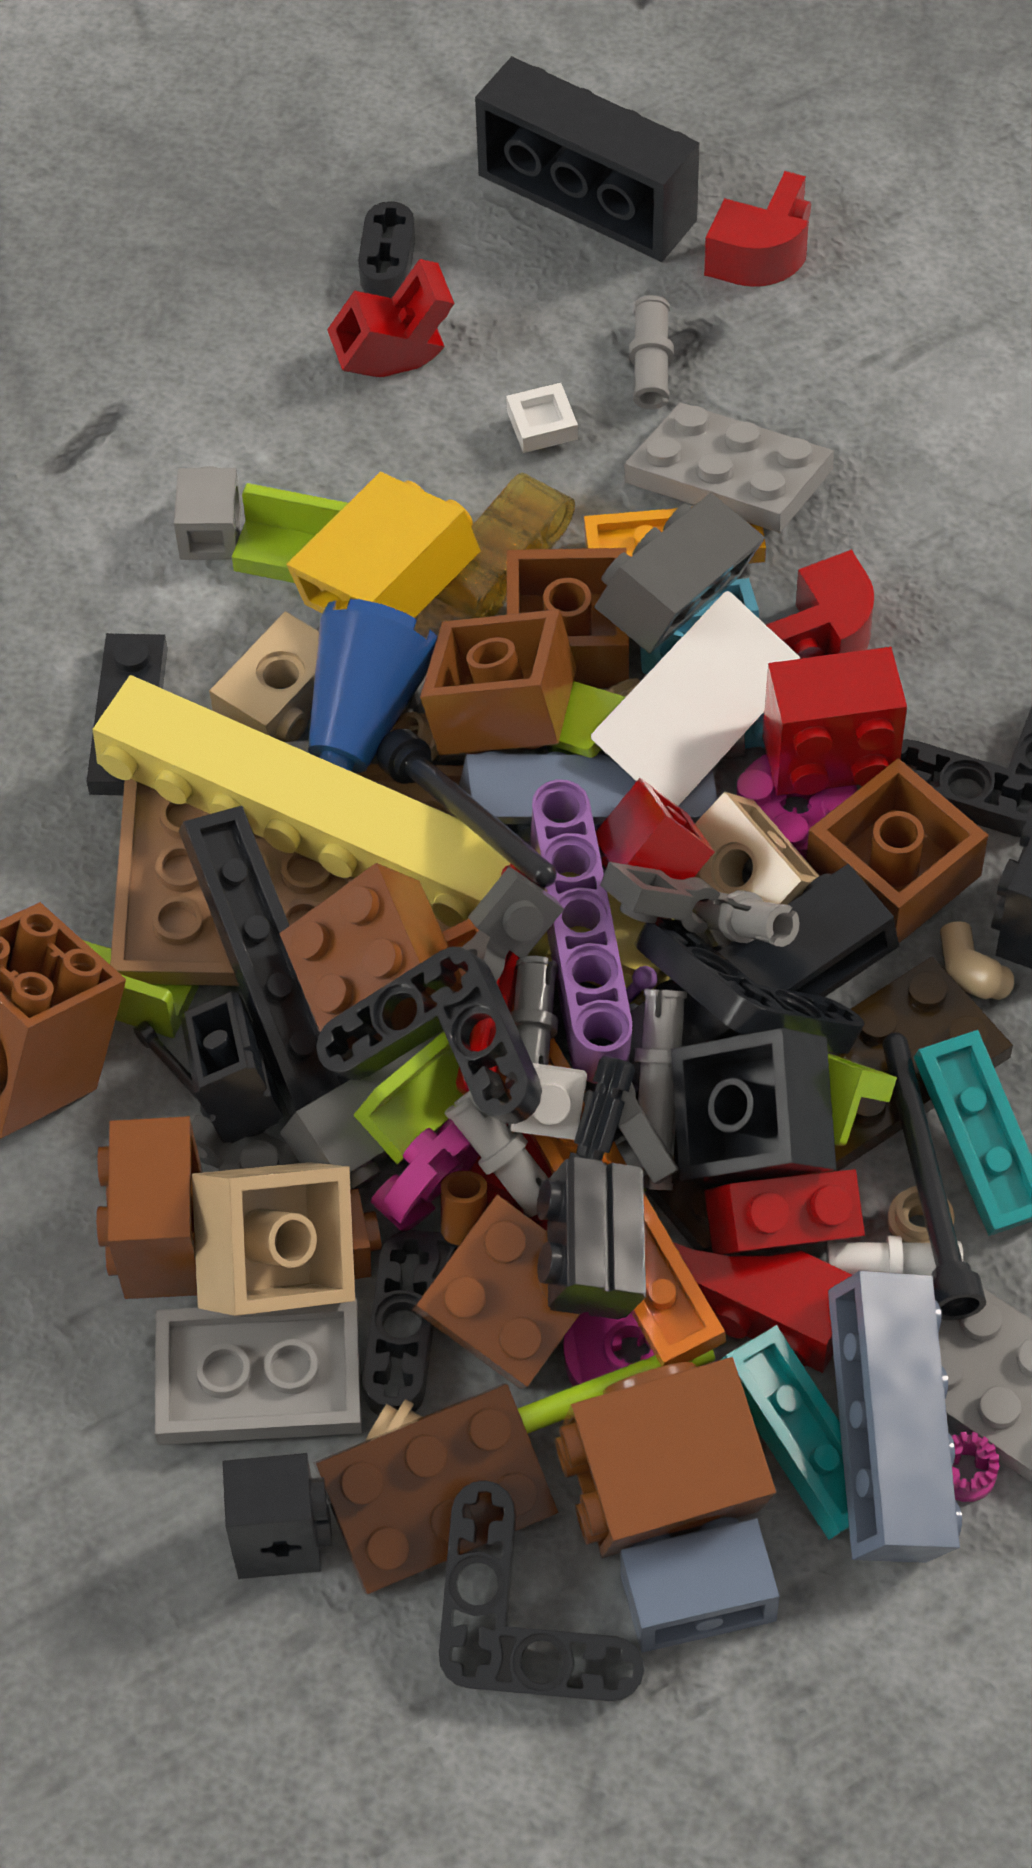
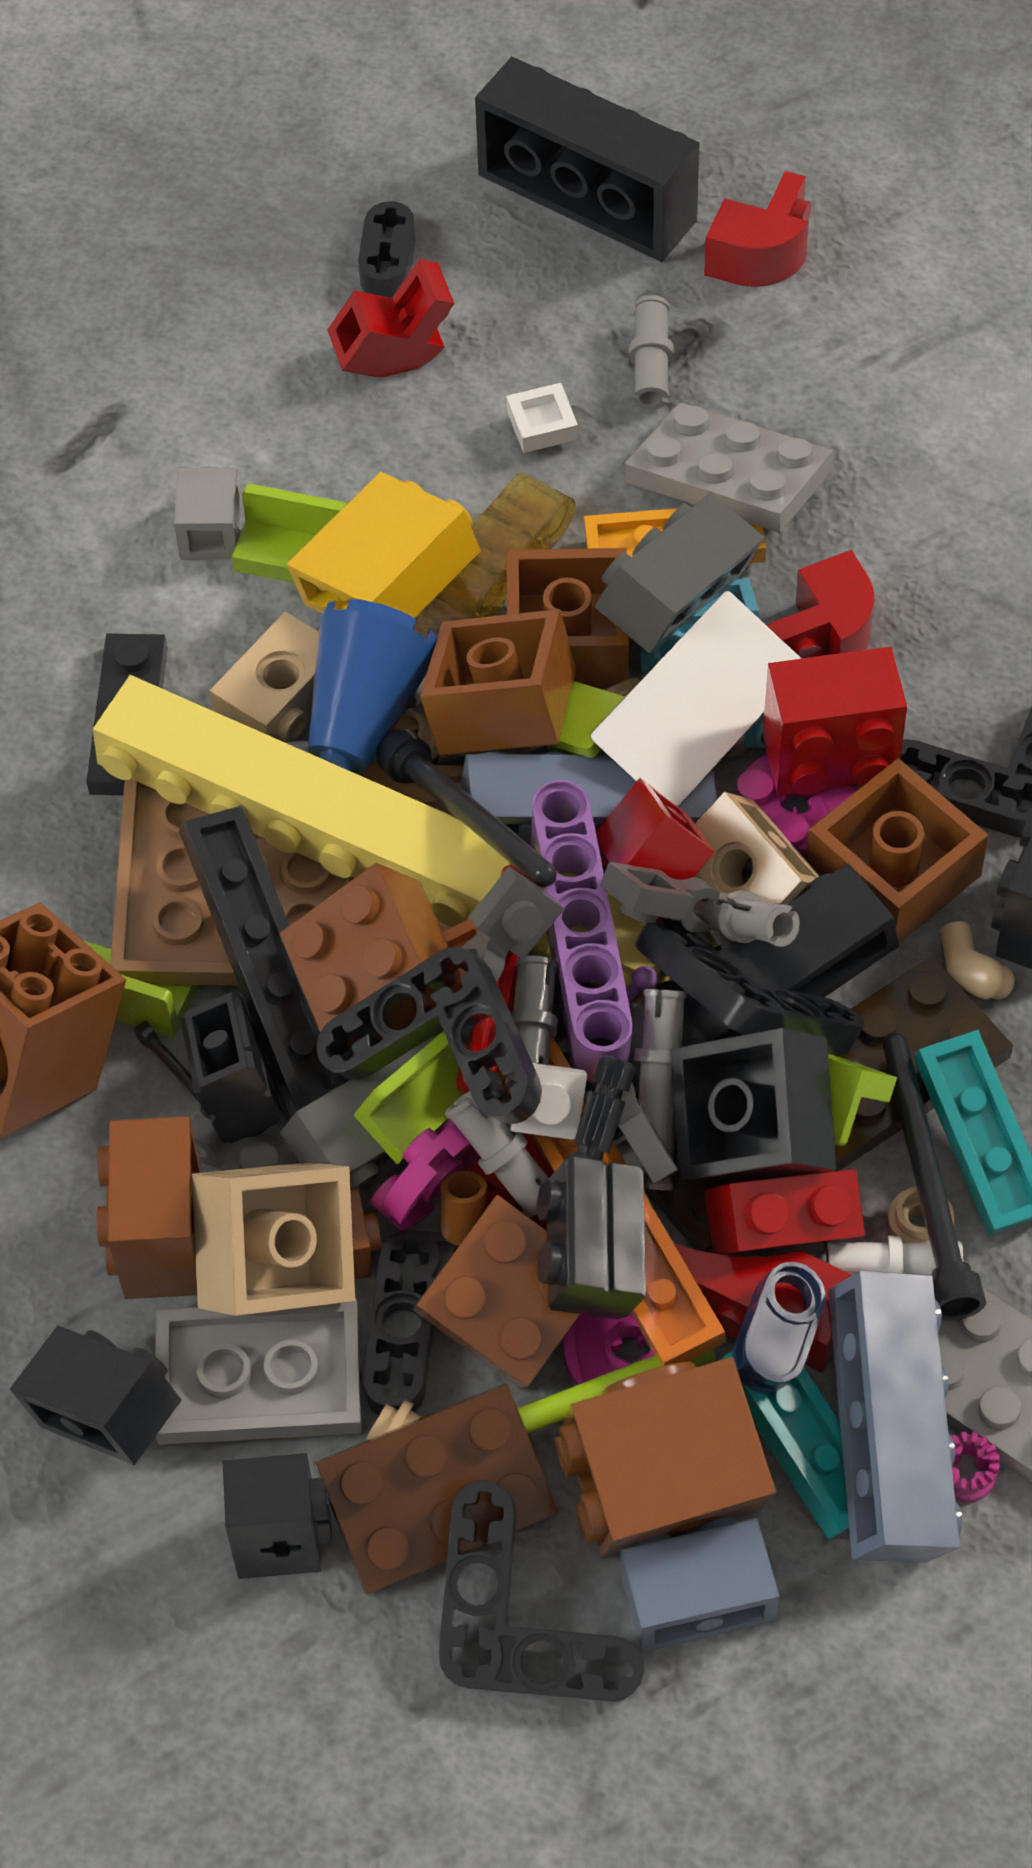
none -> black brick [10,1325,182,1465]
none -> piece [732,1261,826,1394]

